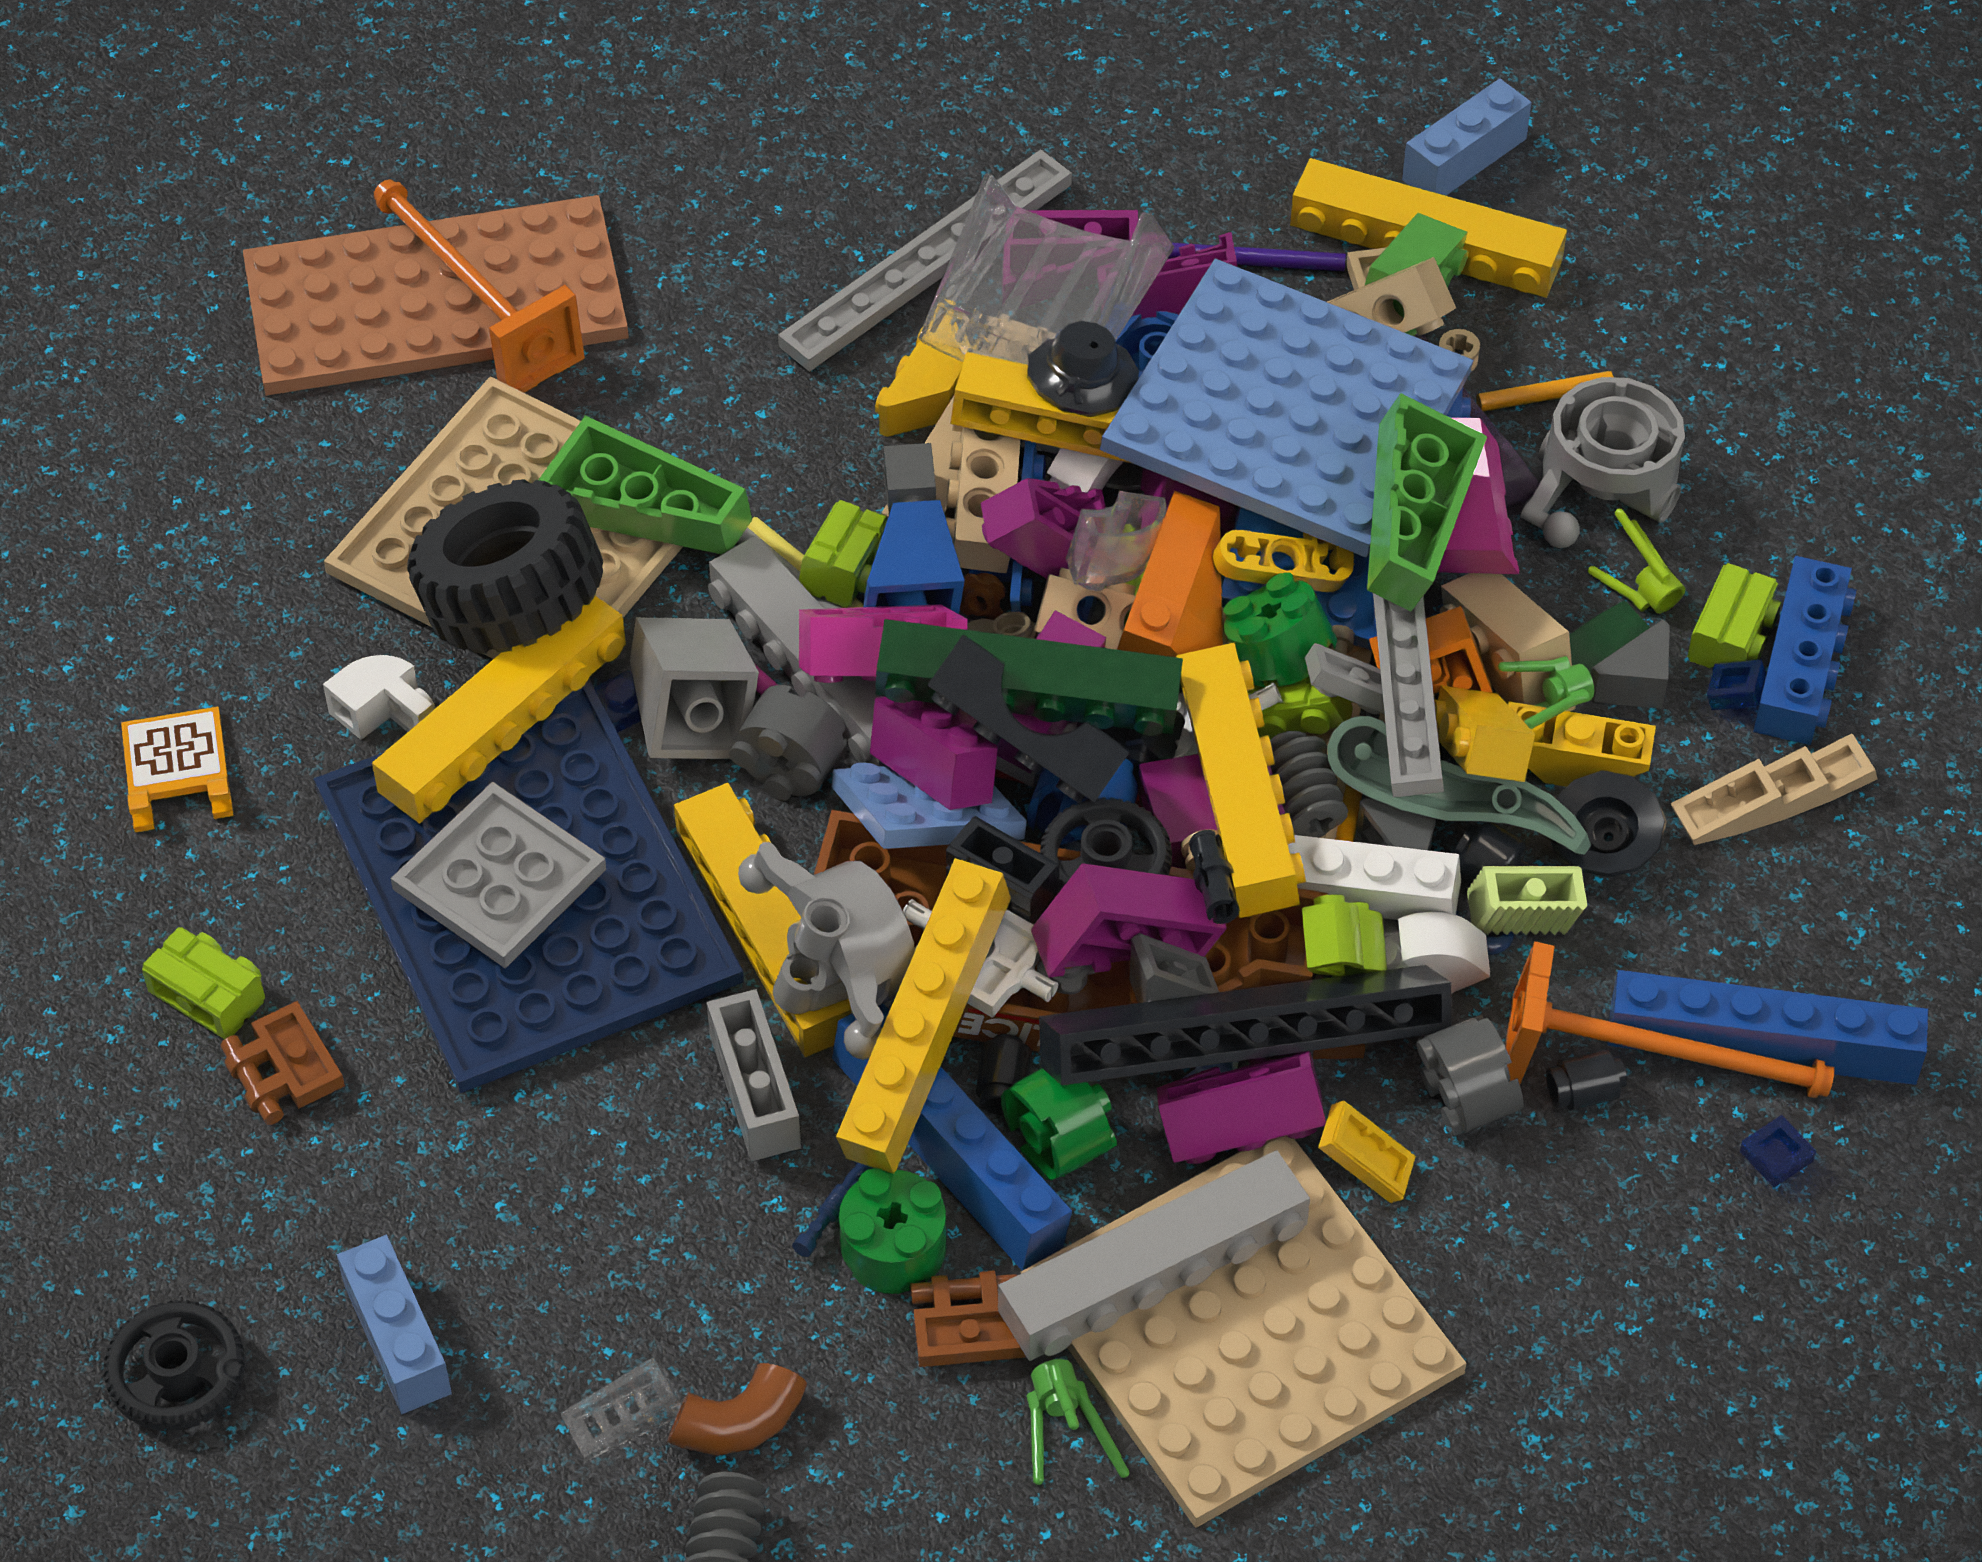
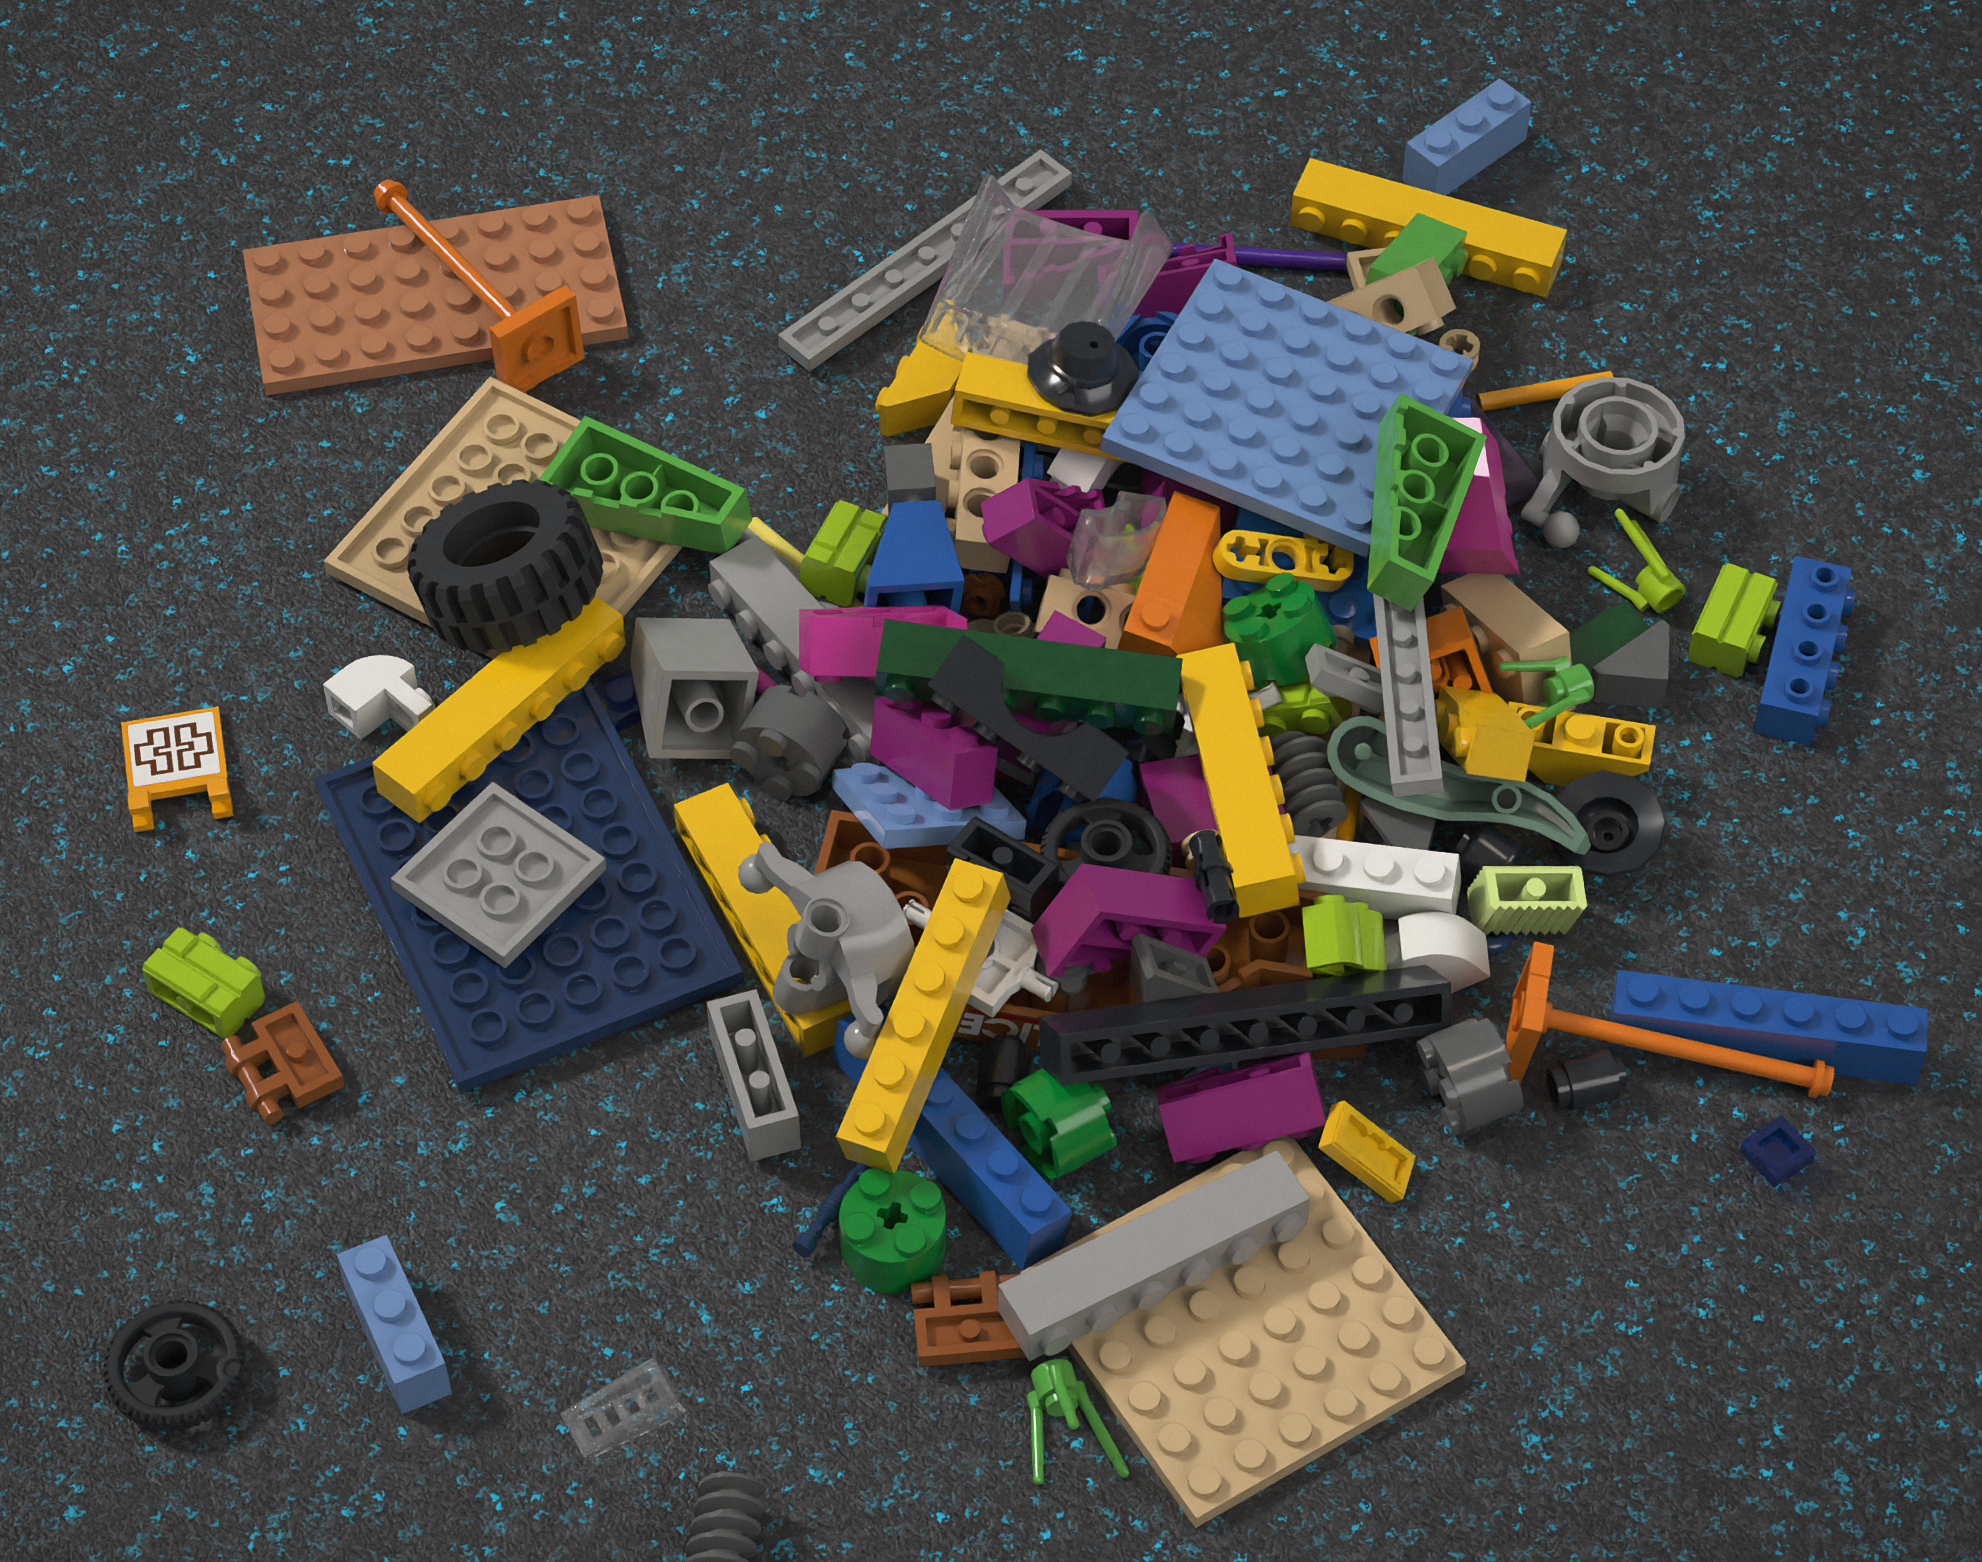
dark orange cylinder [667,1363,807,1456] -> none
tan slope [1671,734,1877,845] -> none
clear blue plate [1707,660,1766,710] -> none

